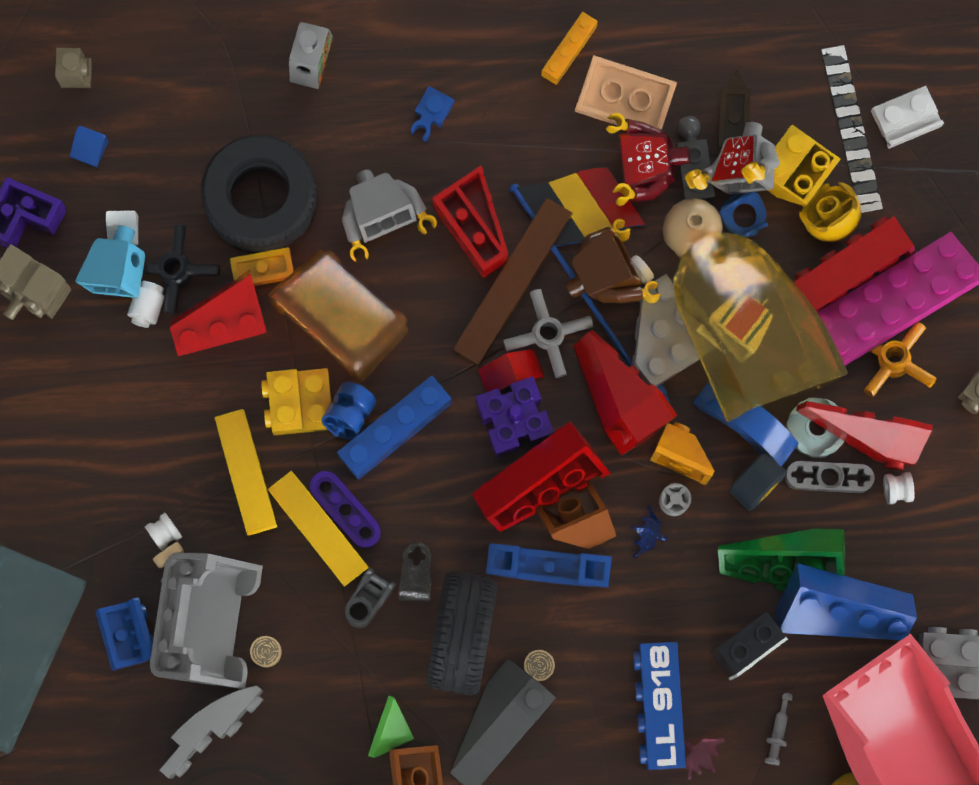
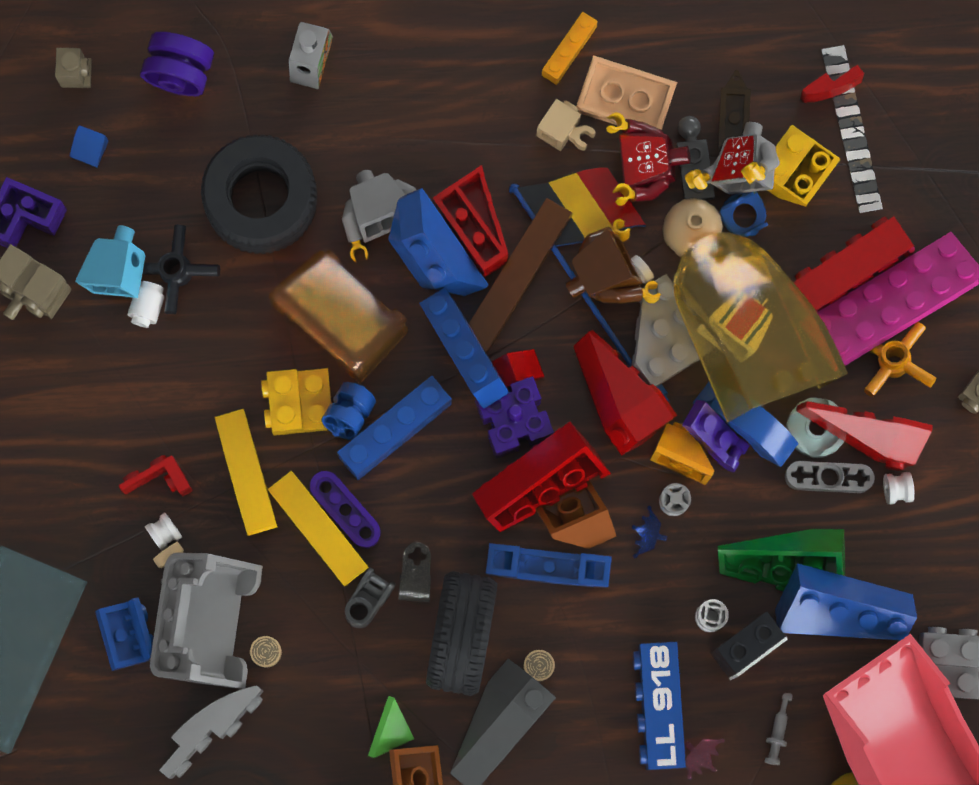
white slope [106,210,138,245] -> none
red wedge [170,269,267,356] -> none
yellow plate [230,247,295,286] -> none
blue plate [411,86,455,142] -> none
light grey bar [503,289,593,378] -> none
black wheel [729,453,786,511] -> none
yellow cylinder [799,182,861,242] -> none
white plate [871,86,944,149] -> none
none -> red bracket [119,455,193,497]
none -> dark purple wheel [140,32,214,96]
none -> blue wedge [388,188,489,296]
none -> blue brick [419,287,510,409]
none -> tan brick [536,99,596,151]
none -> dark purple plate [682,400,750,472]
none -> white wheel [695,599,729,632]
none -> red slope [800,65,865,103]

